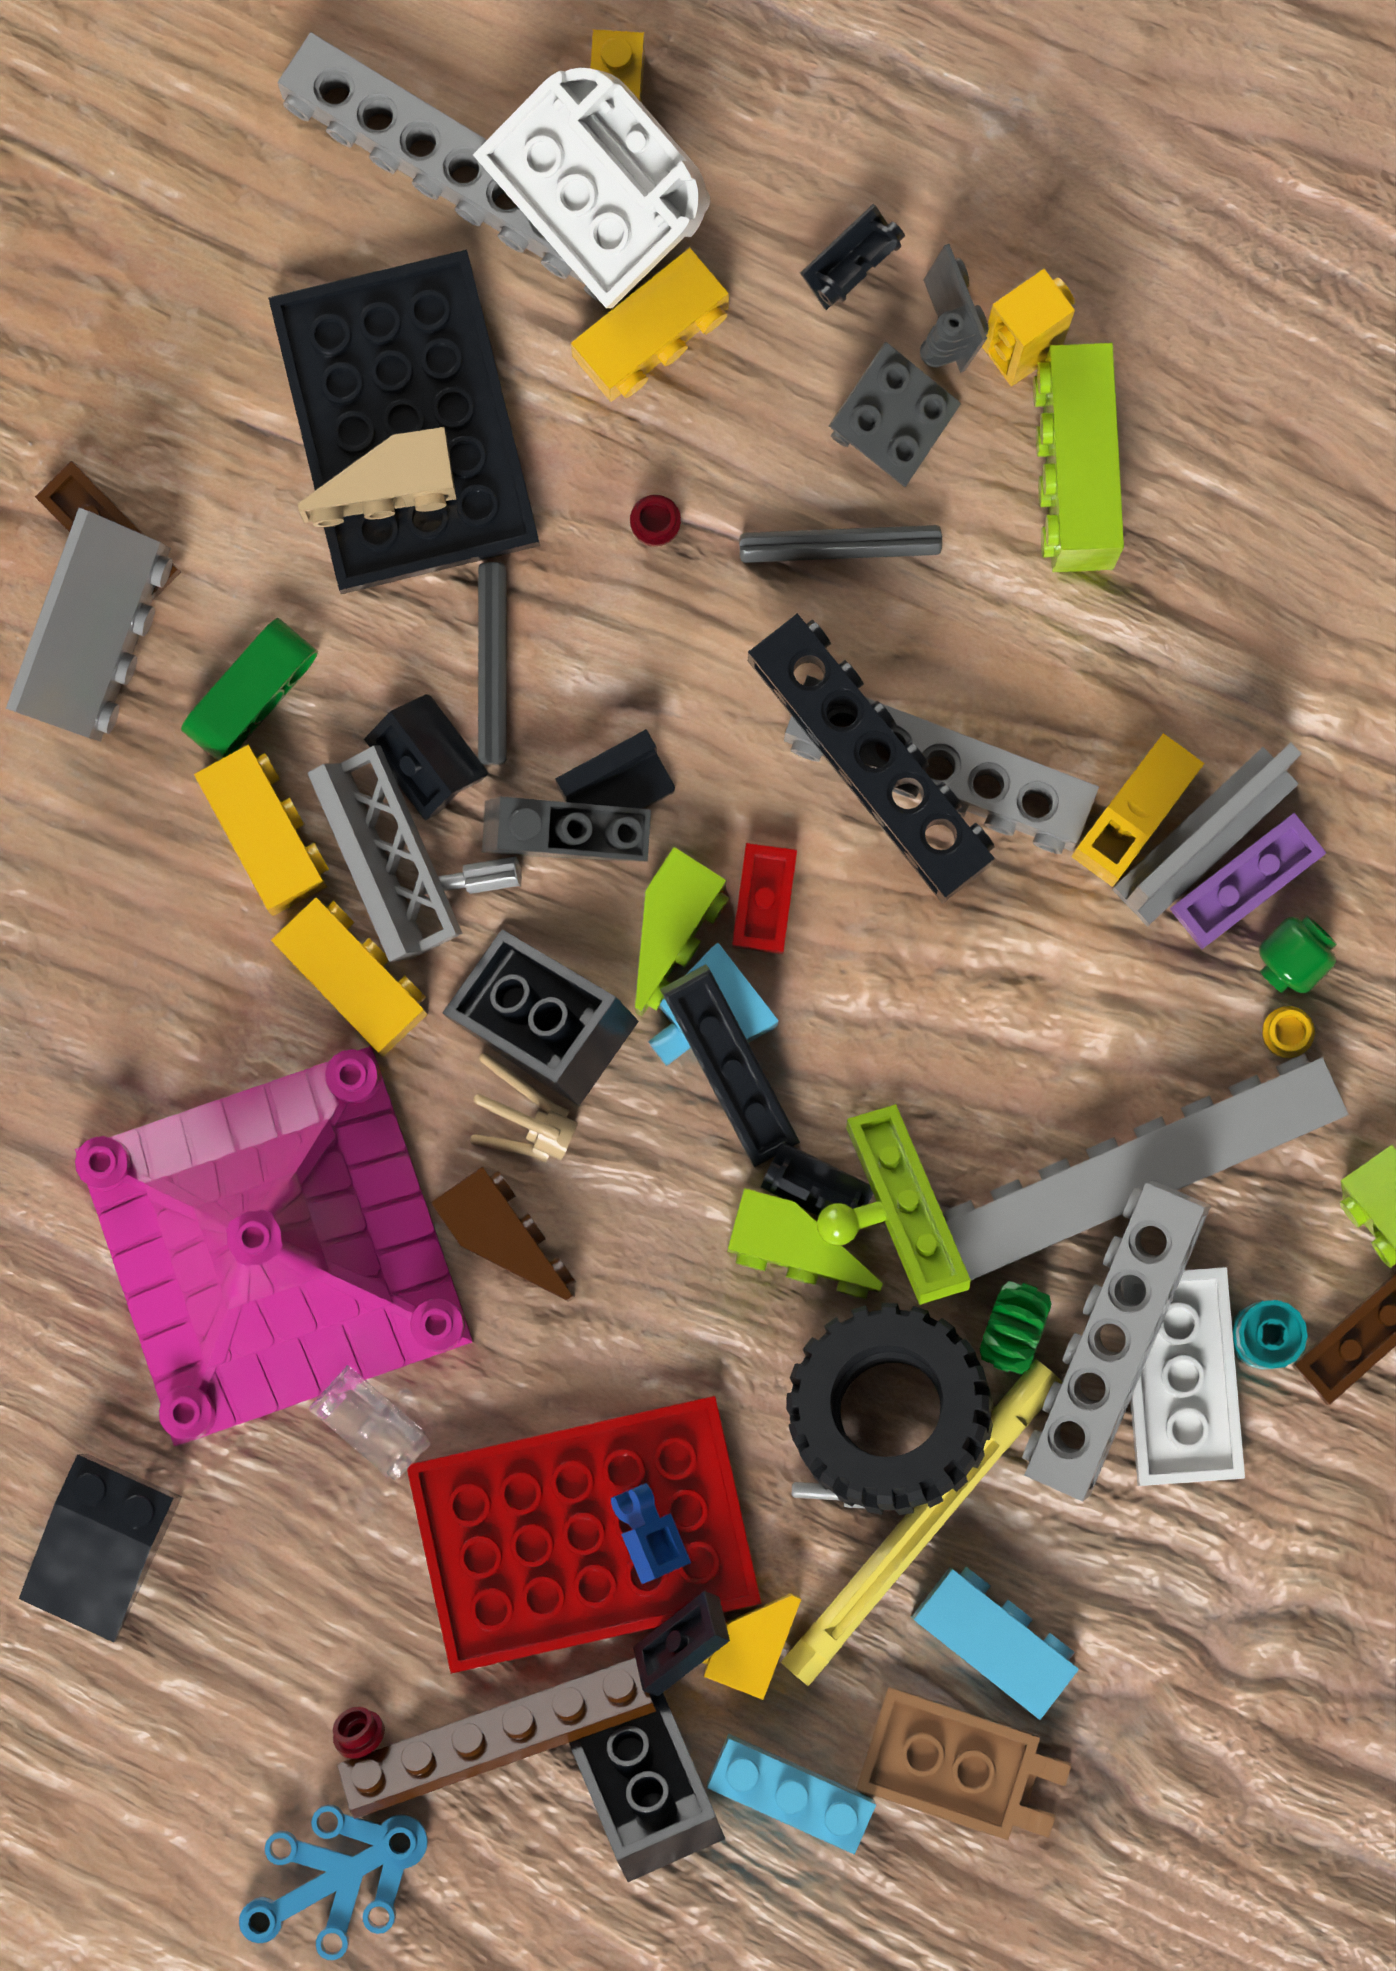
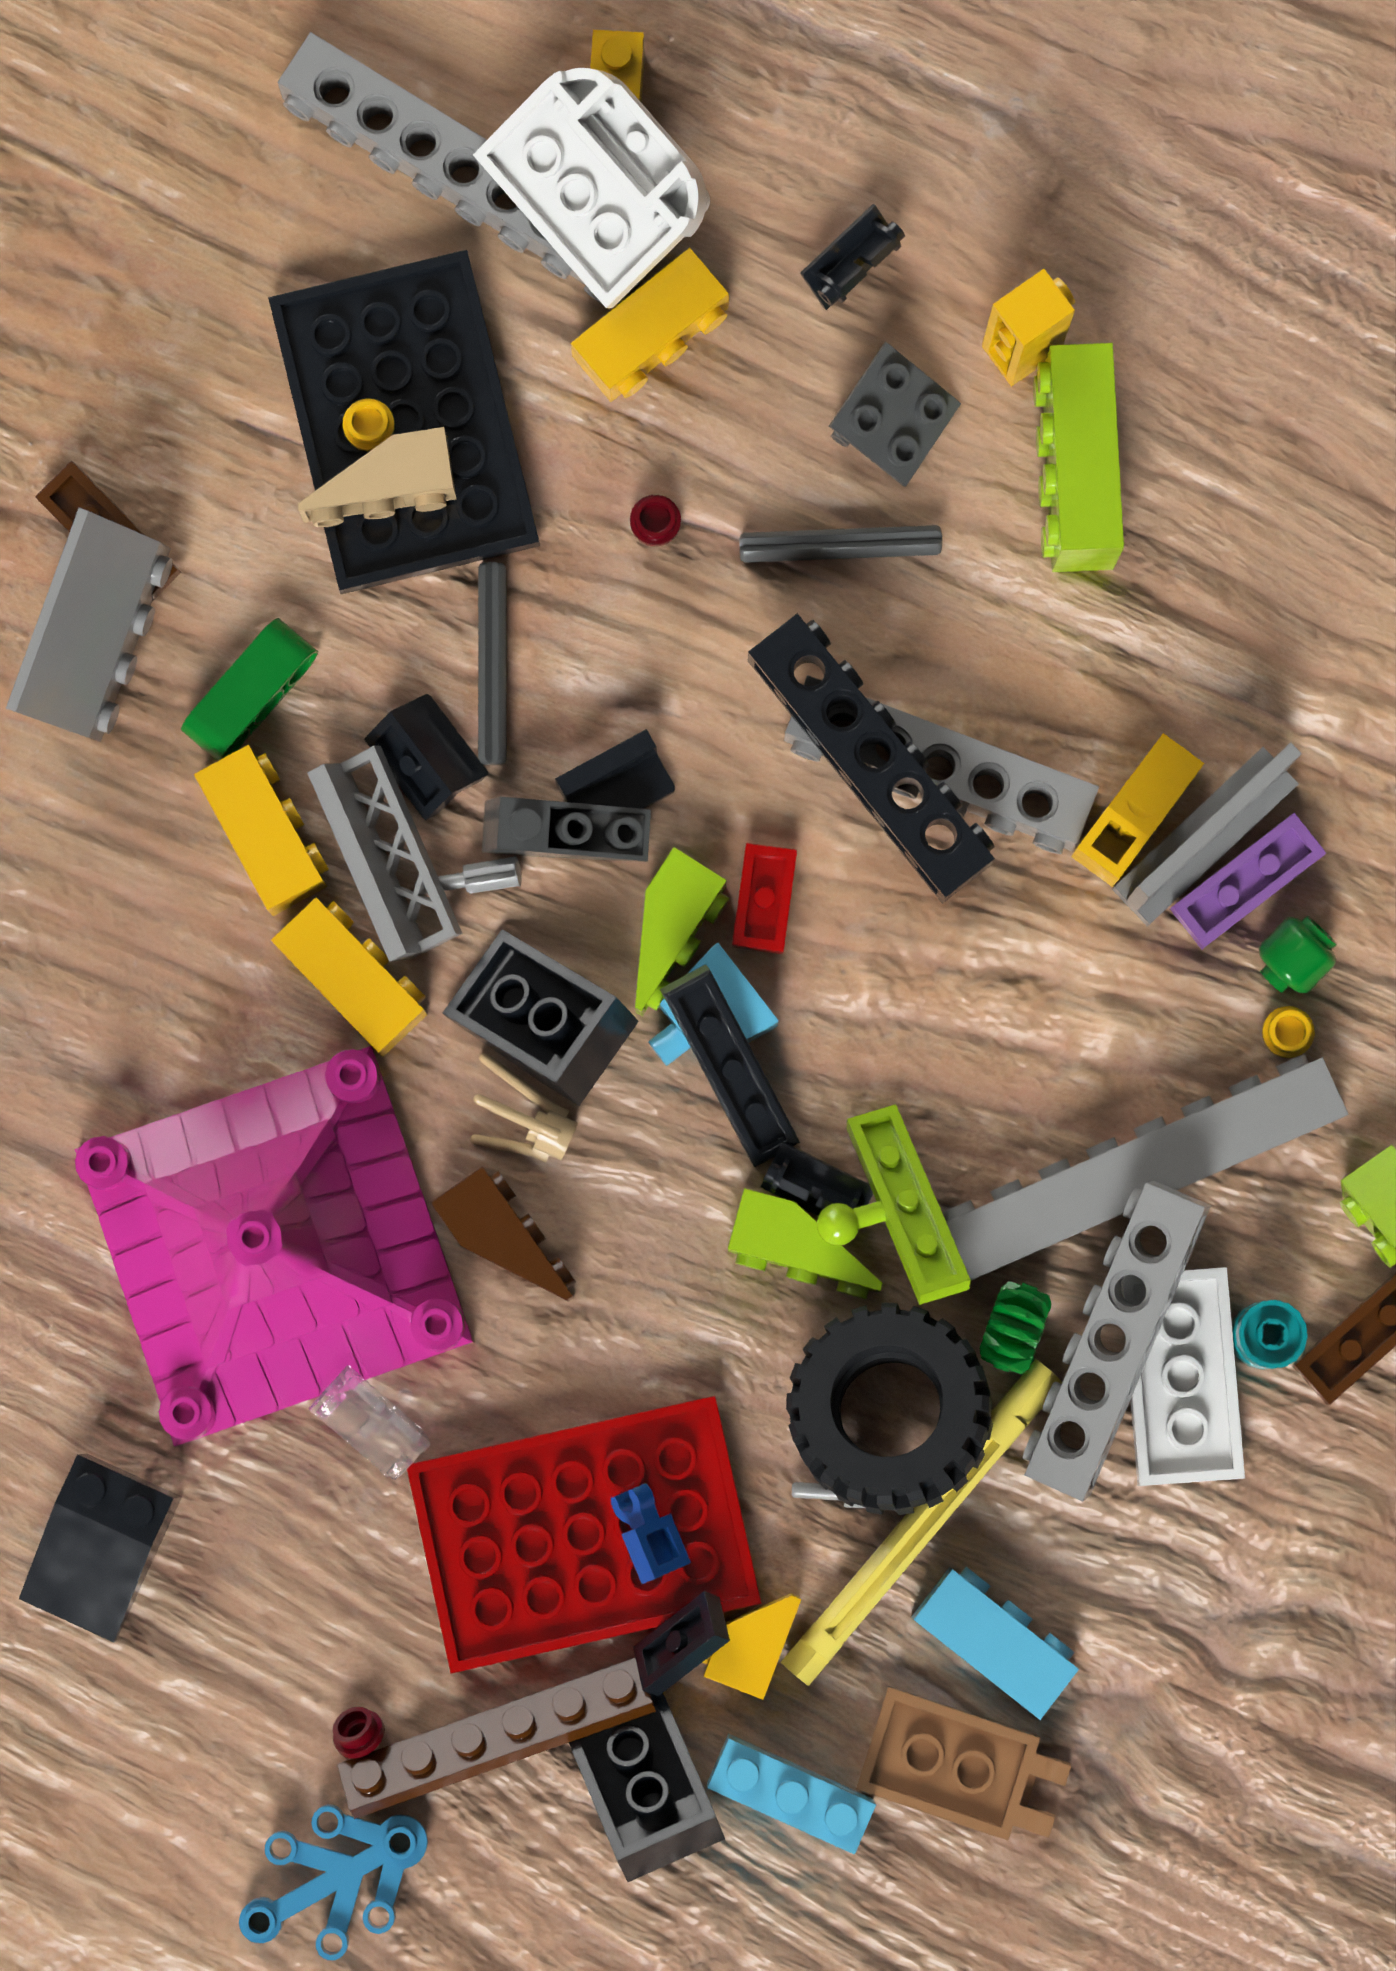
dark grey hinge [920,244,988,373] -> none
none -> yellow plate [343,399,395,451]

